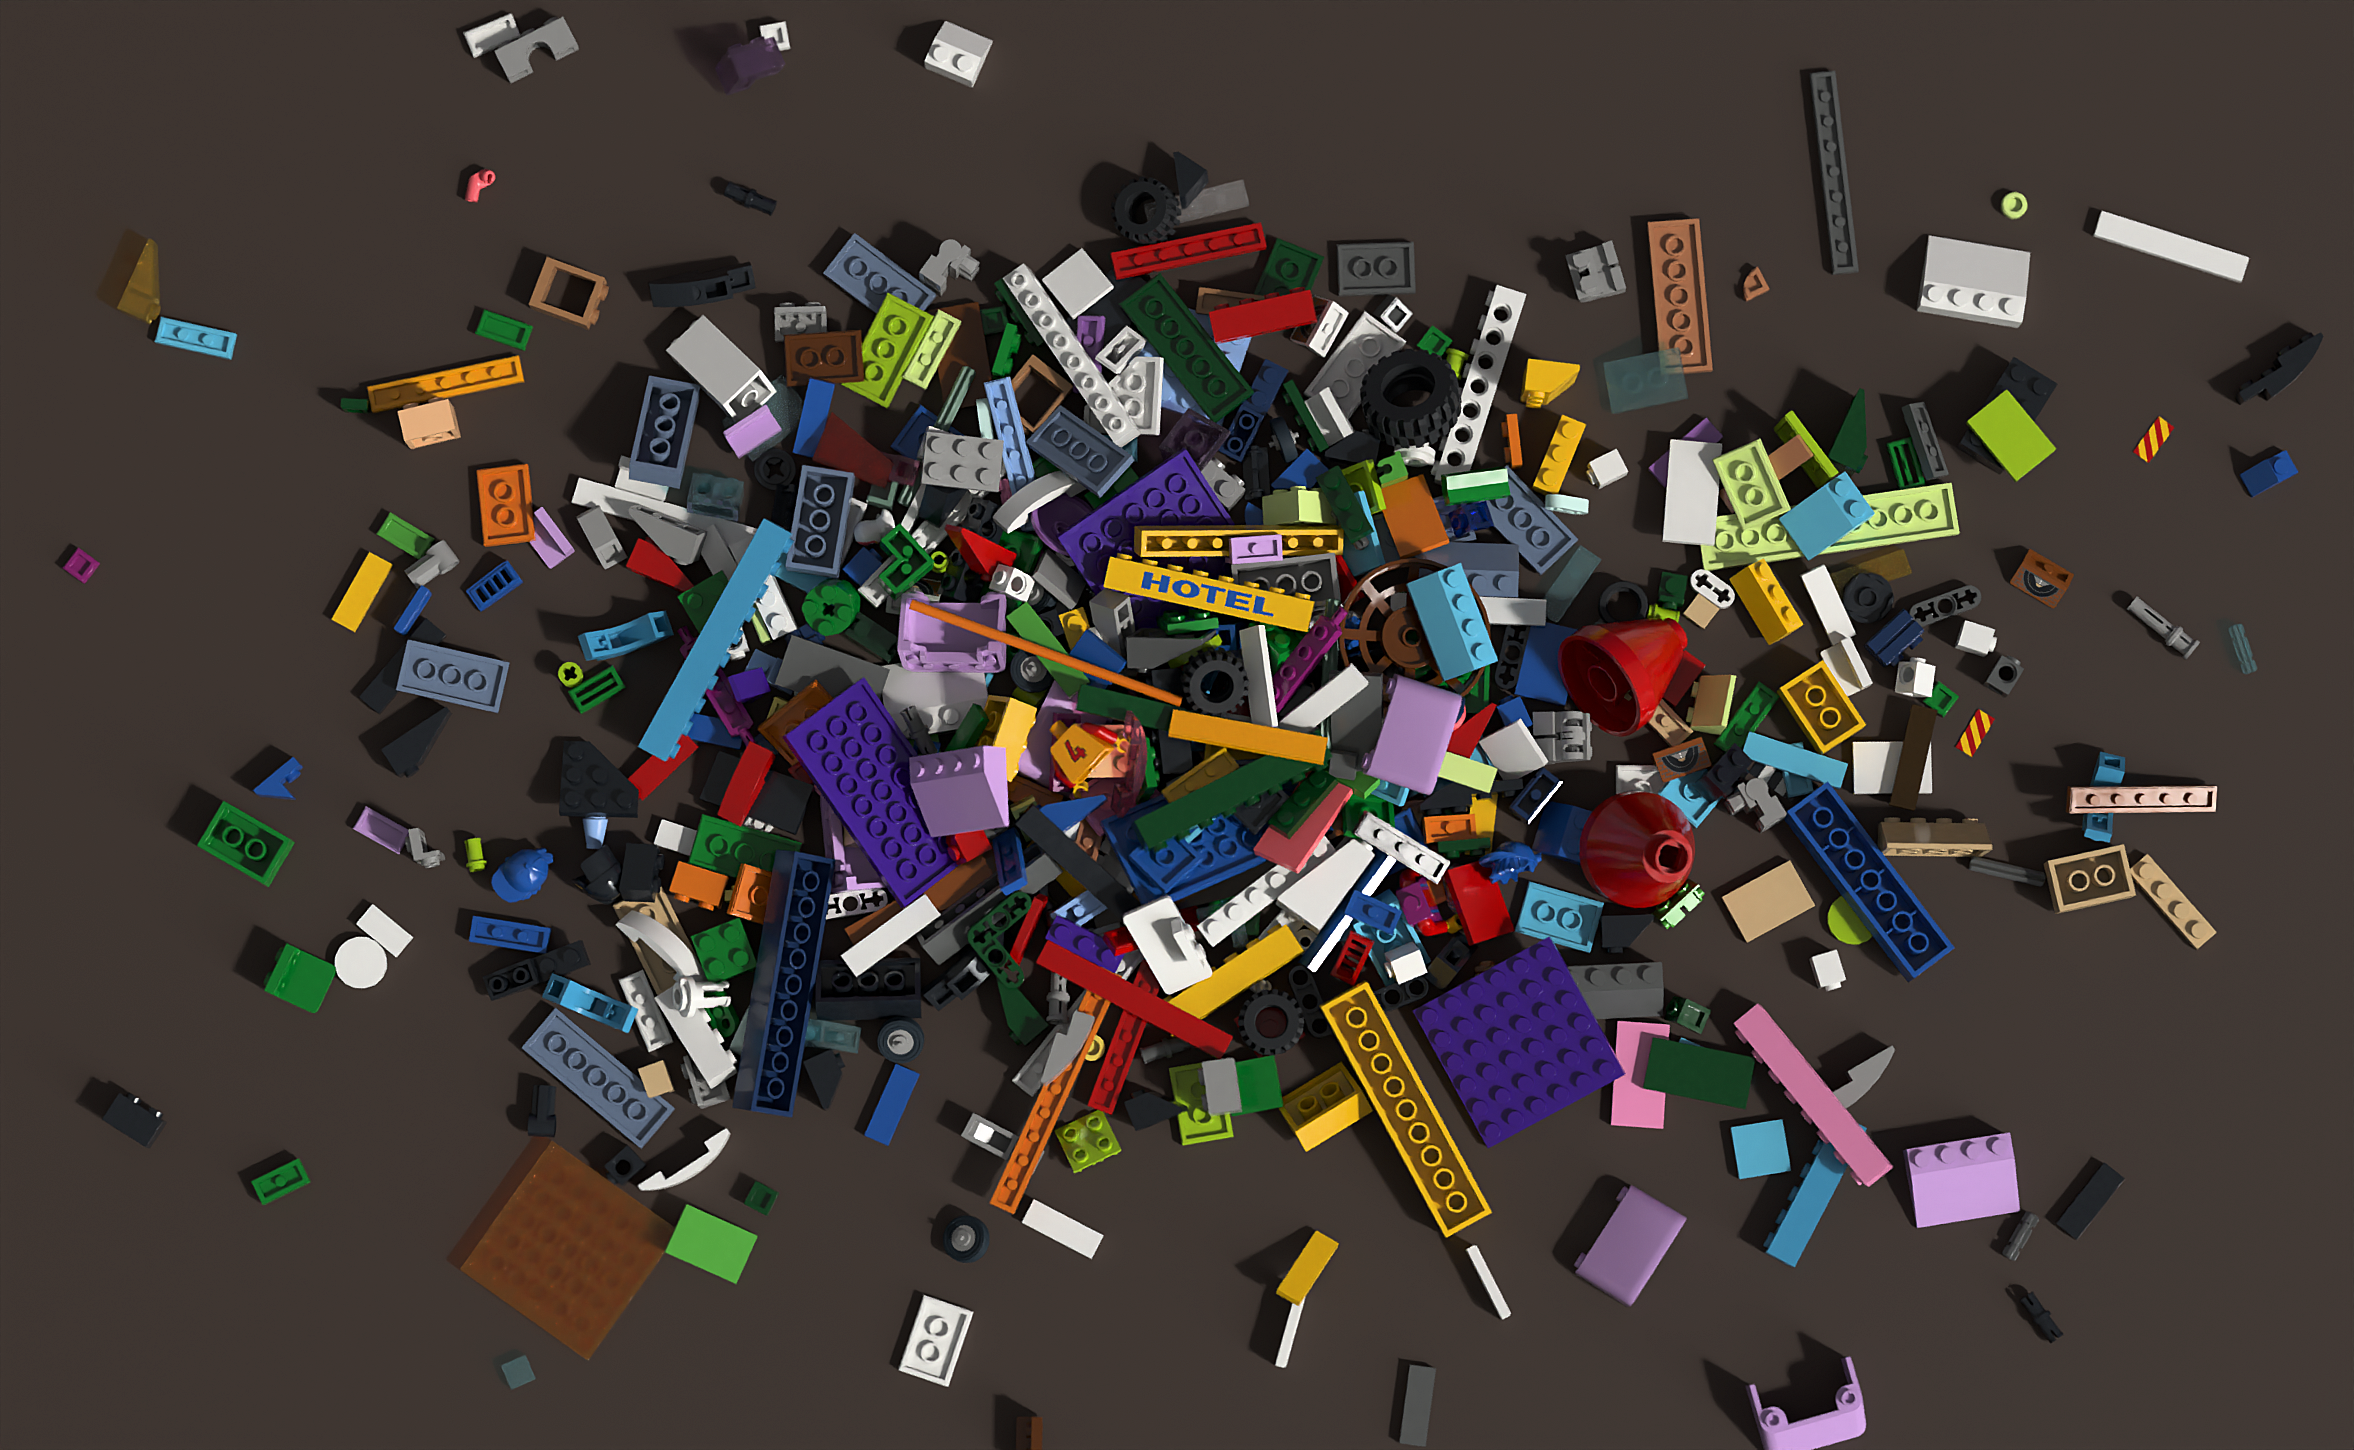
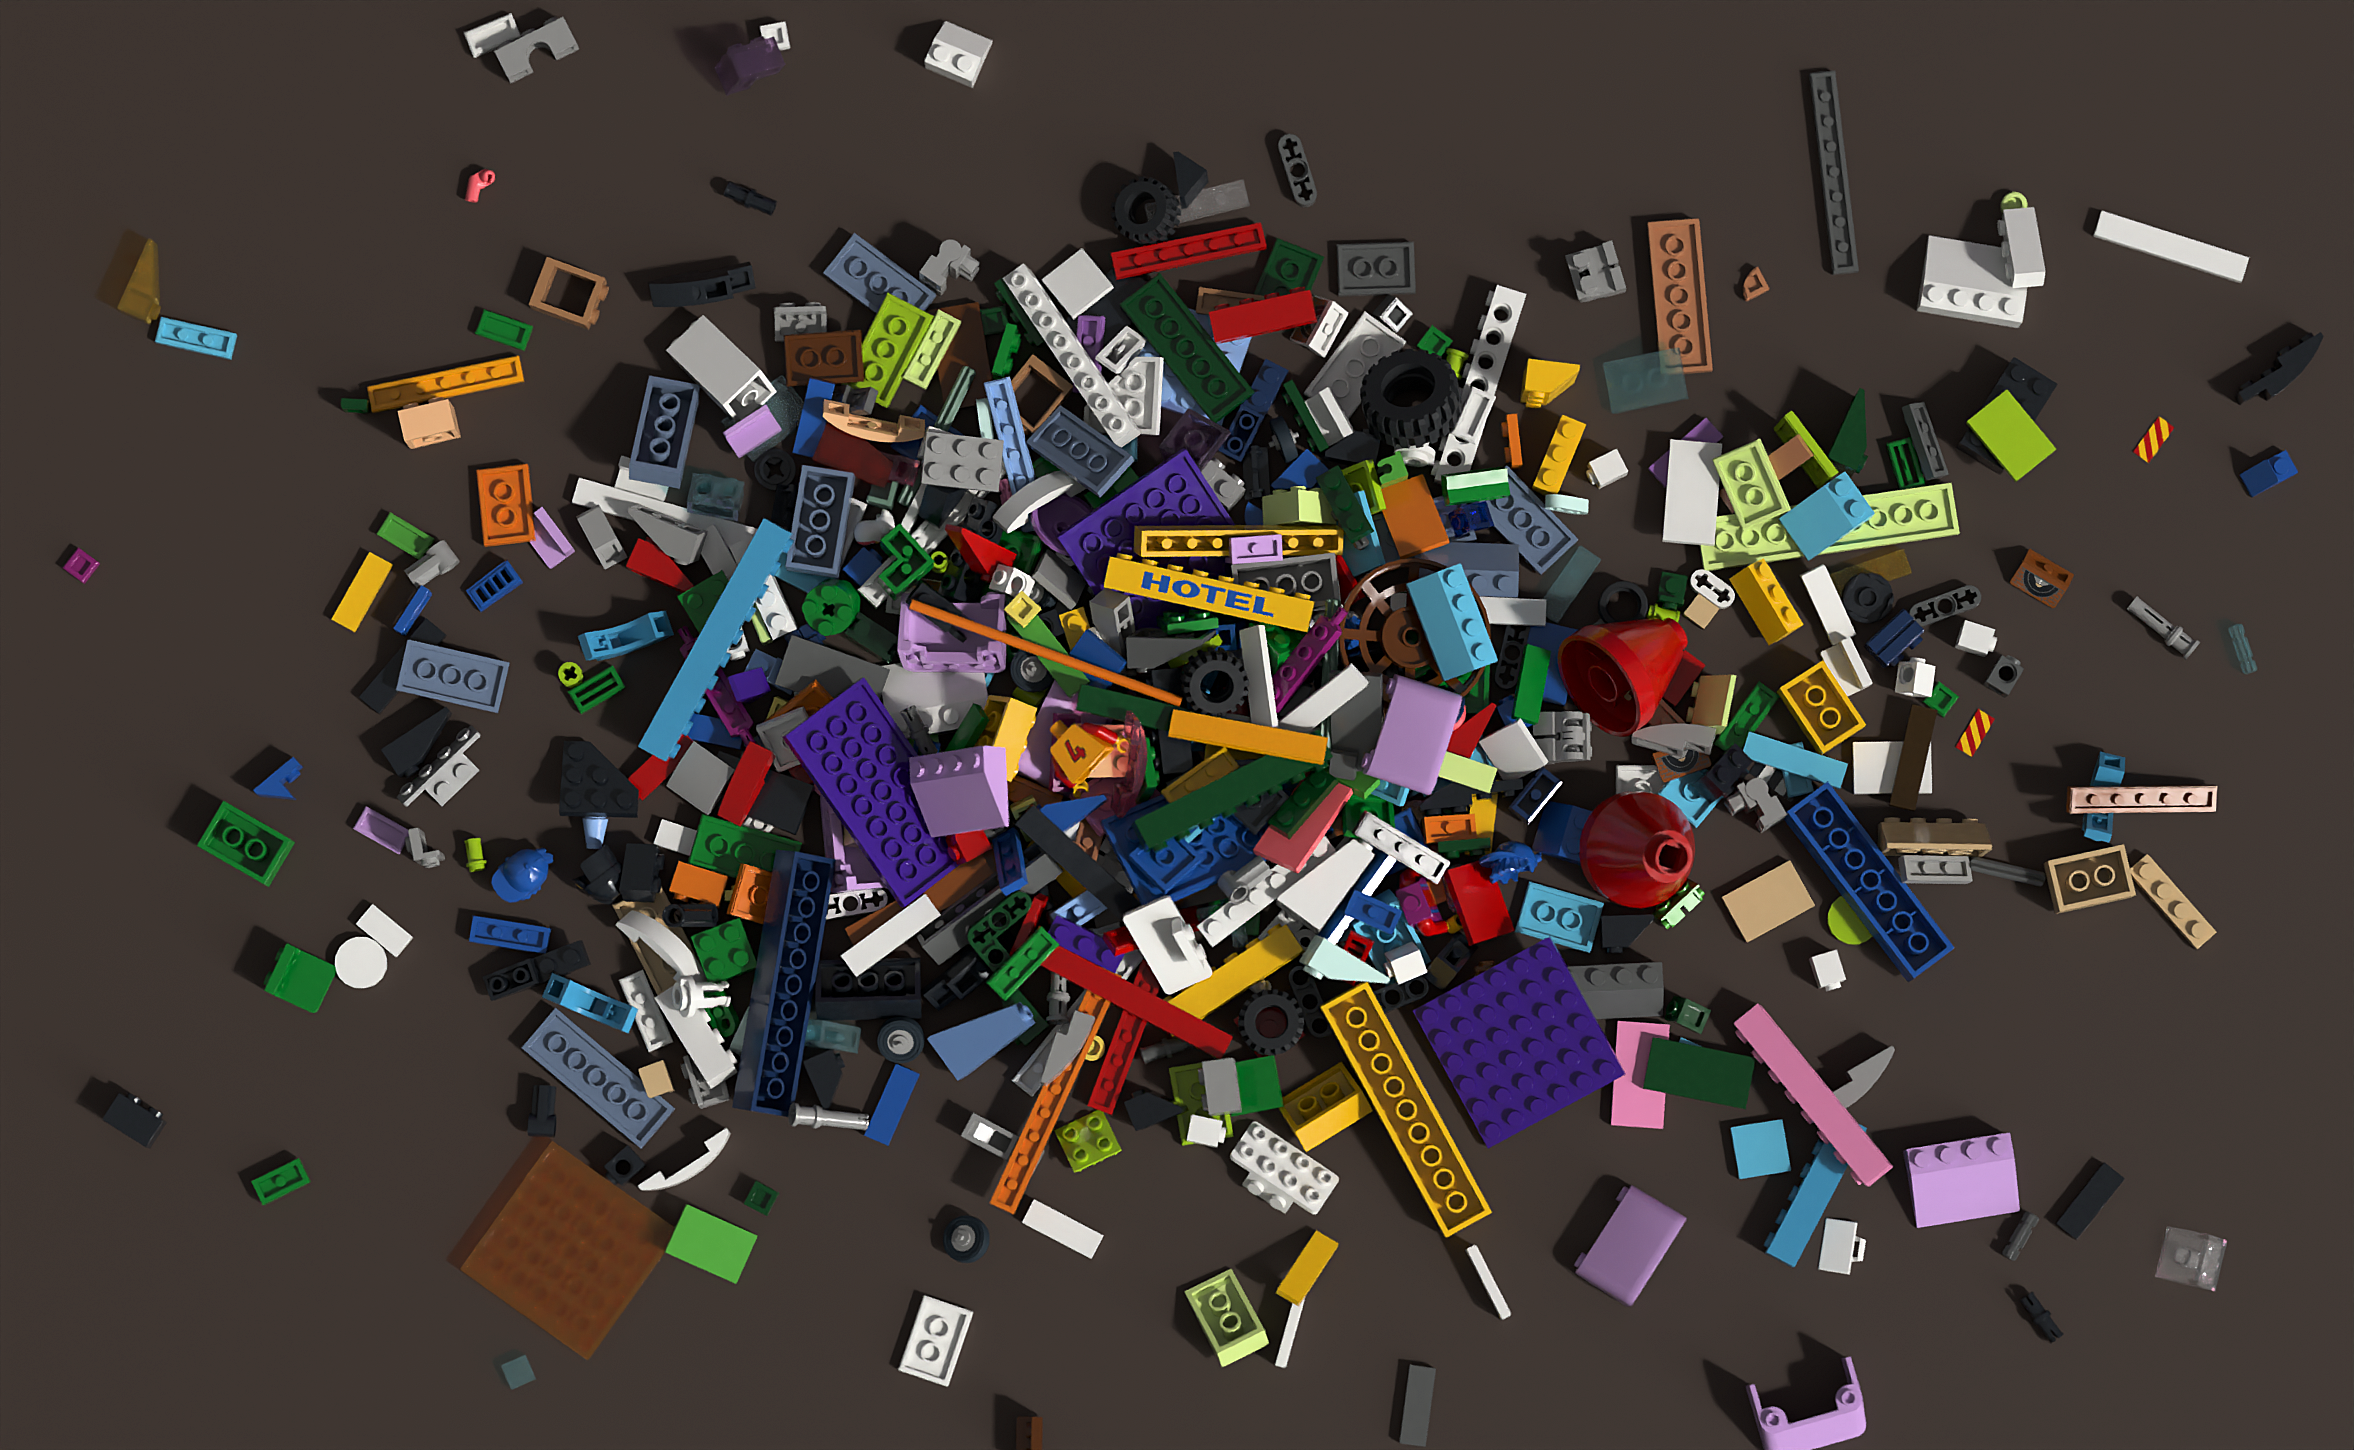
none -> light grey bracket [397,725,481,807]
none -> black piece [662,904,718,928]
none -> light grey slope [666,741,735,815]
none -> white tile [756,706,809,773]
none -> light grey pin [788,1102,869,1131]
none -> light nougat slope [823,399,925,442]
none -> flat silver slope [831,385,878,415]
none -> black hinge [905,581,971,643]
none -> medium blue slope [927,1002,1036,1081]
none -> green tile [985,926,1059,1001]
none -> light yellow plate [1004,590,1041,629]
none -> yellowish green slope [1185,1269,1269,1367]
none -> white brick [1186,1115,1227,1148]
none -> light grey piece [1218,855,1273,905]
none -> white bracket [1230,1122,1339,1214]
none -> dark grey beam [1278,134,1317,207]
none -> light aqua slope [1299,935,1390,983]
none -> white tile [1451,386,1496,445]
none -> green tile [1511,644,1551,725]
none -> light grey slope [1632,723,1716,758]
none -> white piece [1818,1218,1866,1274]
none -> light grey plate [1898,855,1973,884]
none -> white brick [1998,207,2046,288]
none -> clear slope [2155,1226,2227,1291]

